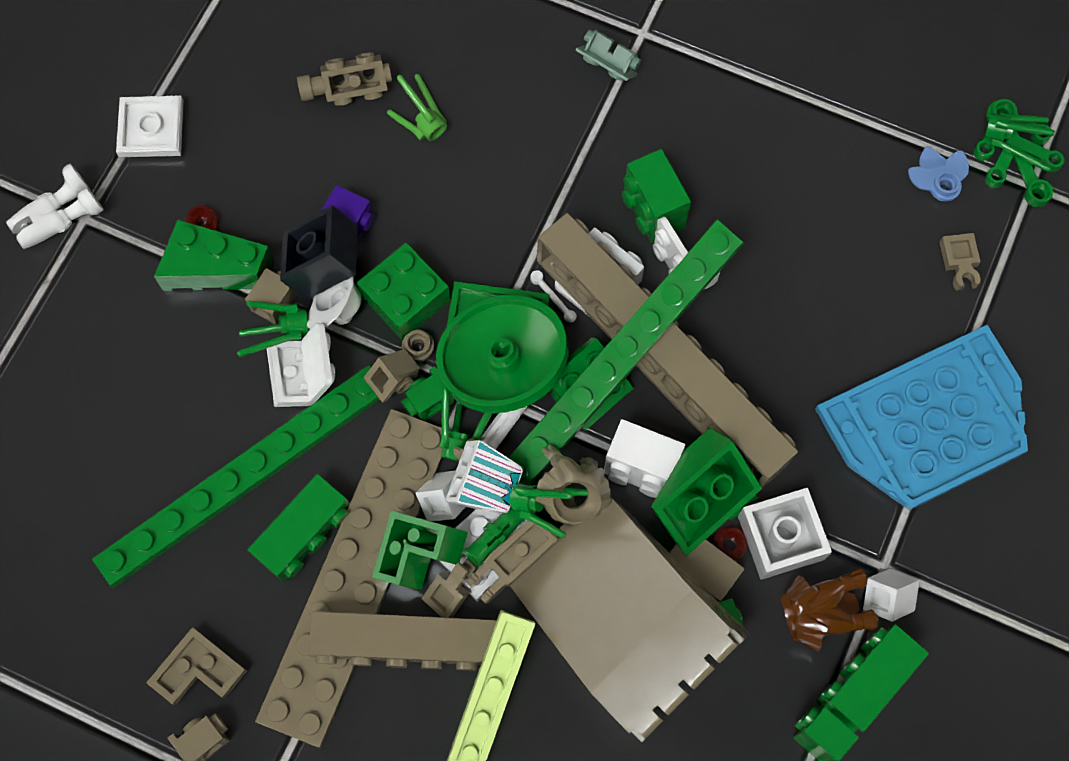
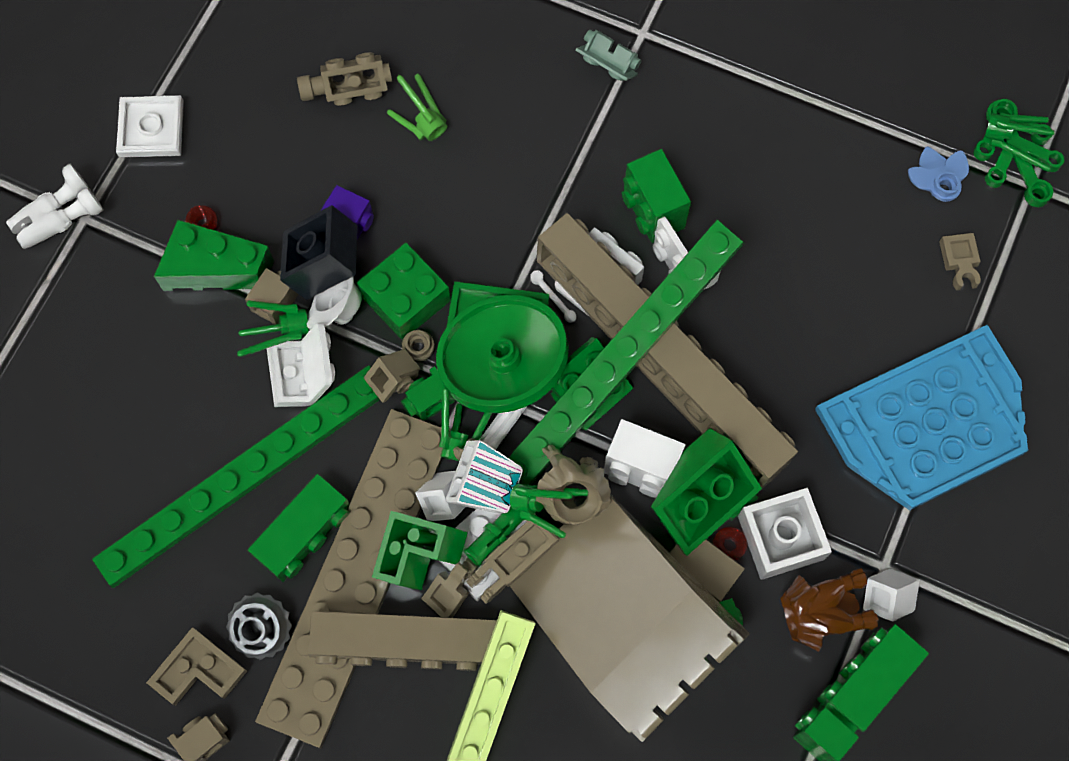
none -> dark grey piece [226,592,292,660]

